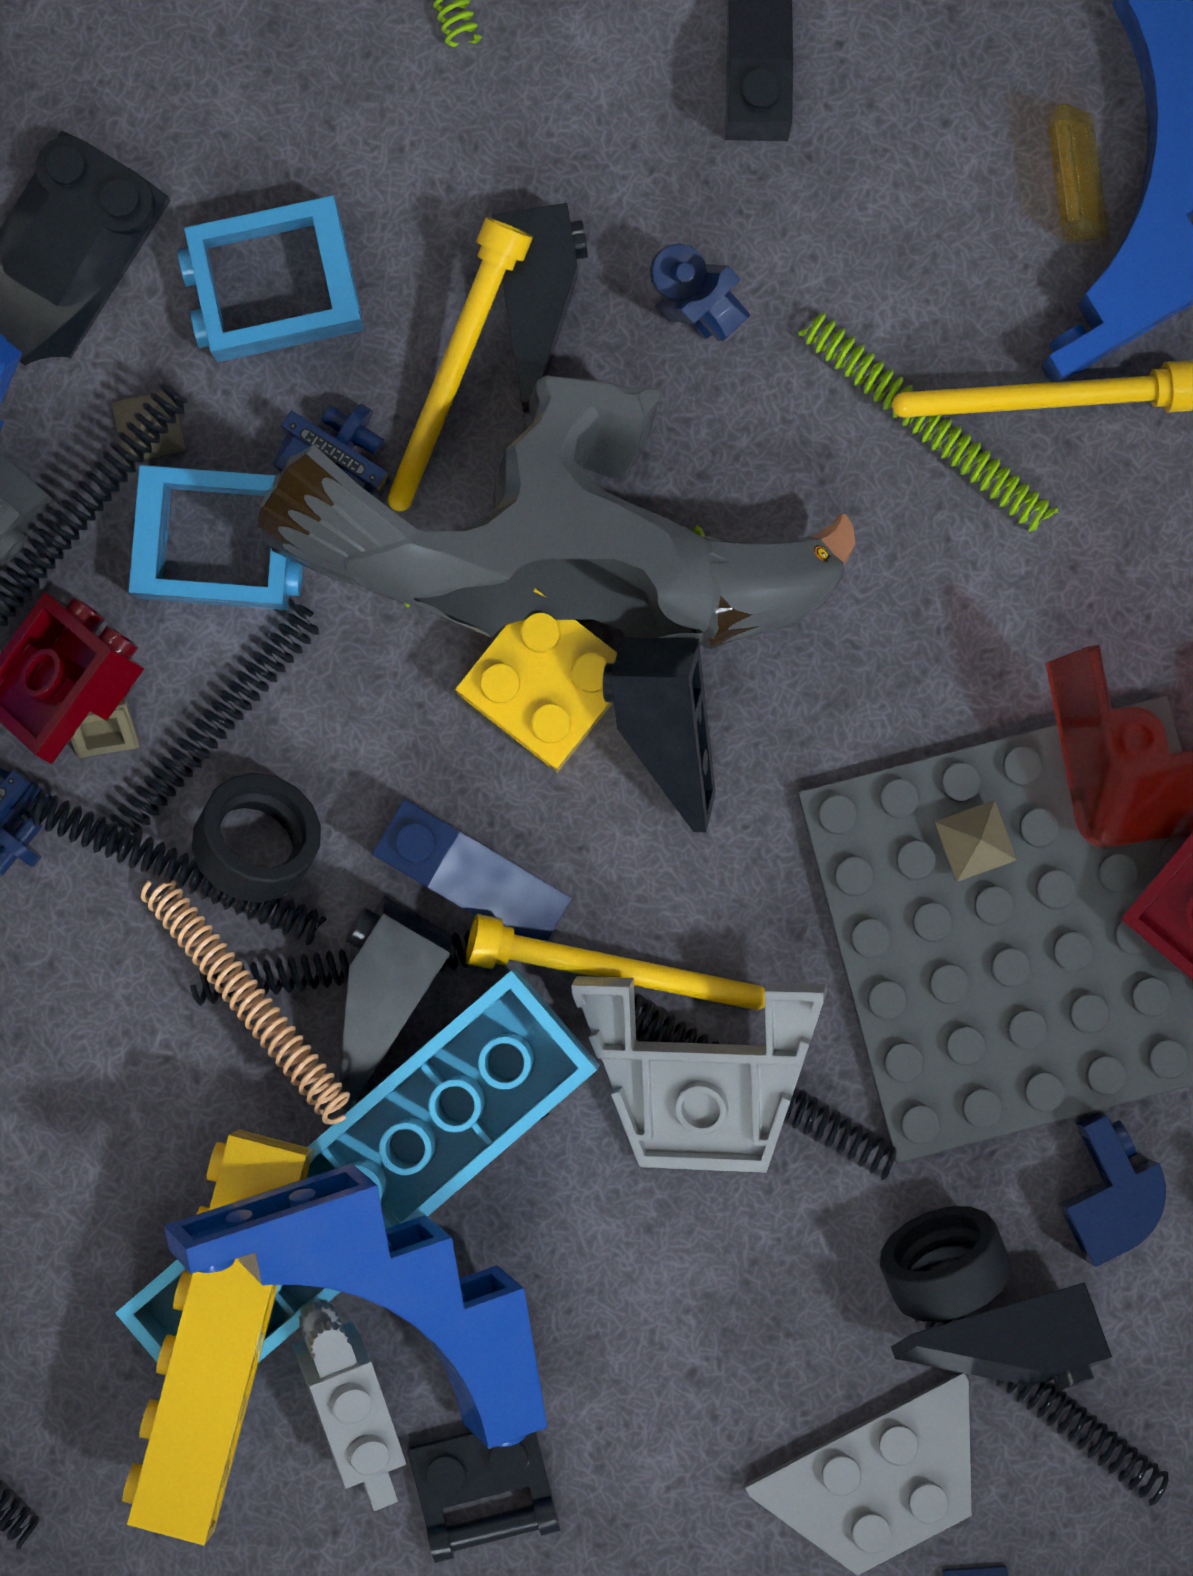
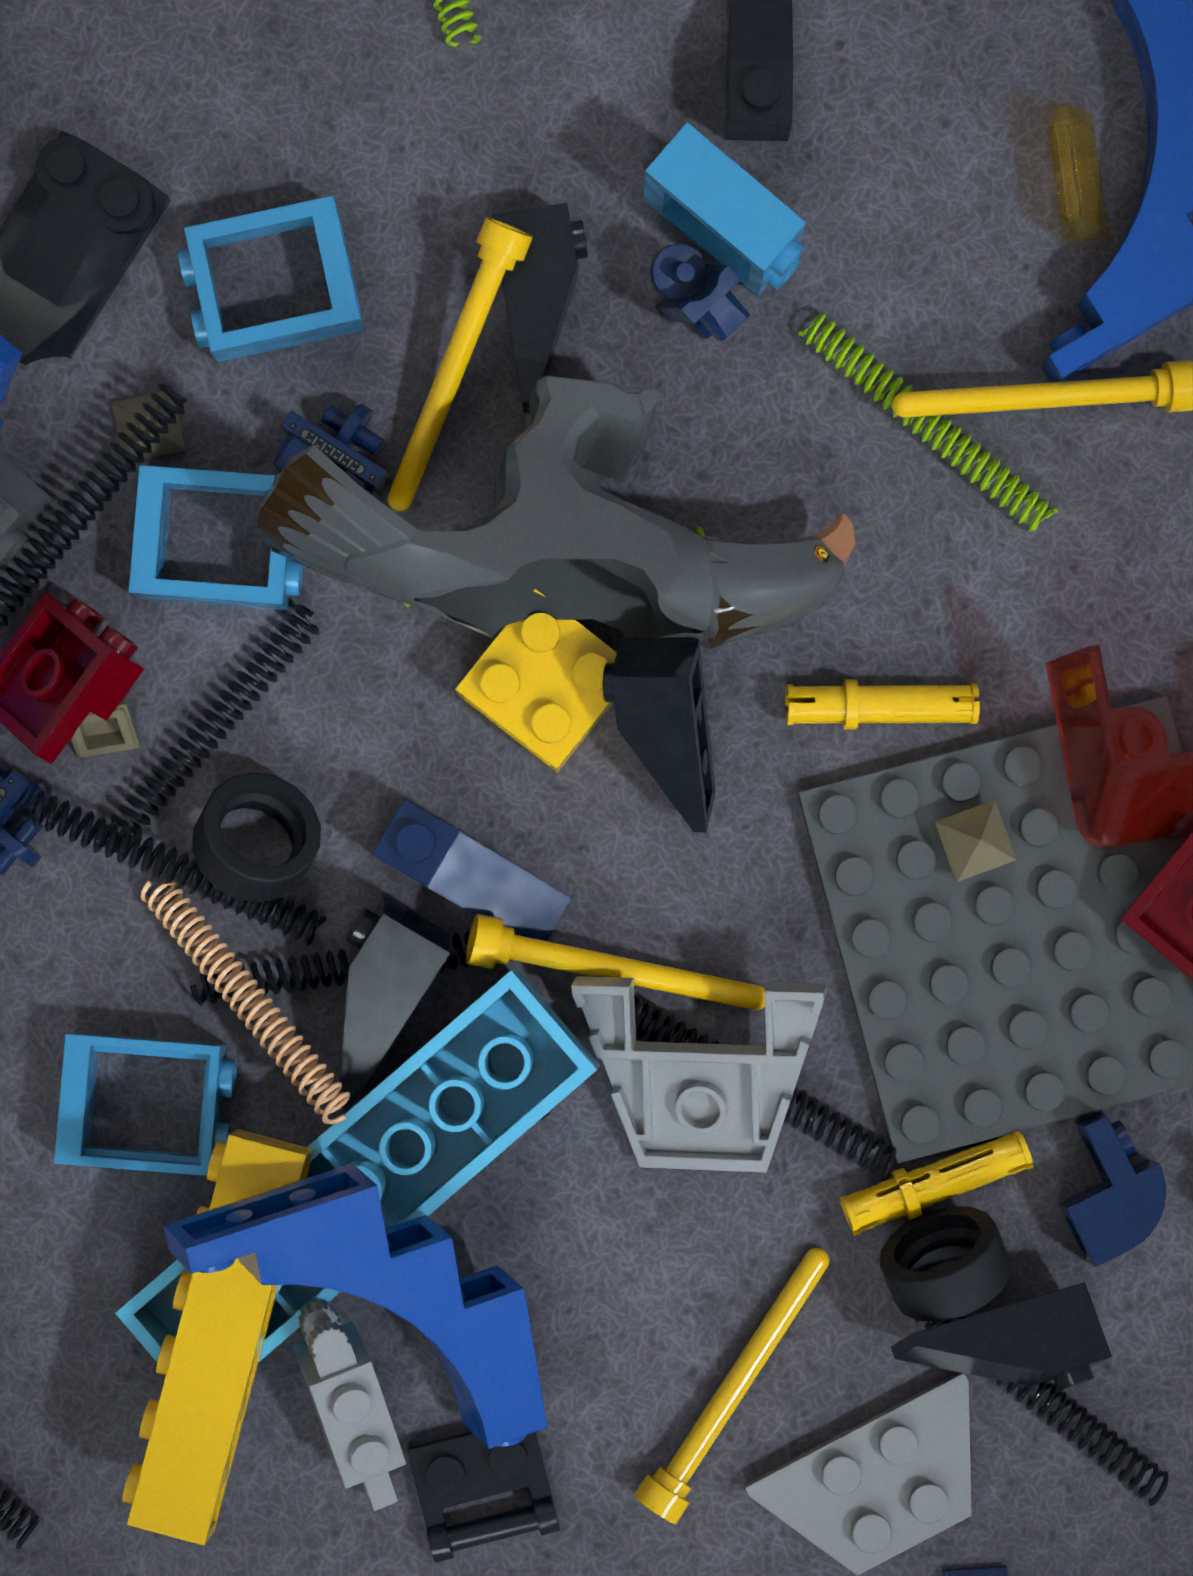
none -> dark azure window [54,1032,237,1176]
none -> yellow piece [633,1248,830,1525]
none -> dark azure window [643,122,806,297]
none -> yellow pin [785,679,980,730]
none -> yellow pin [839,1130,1034,1236]

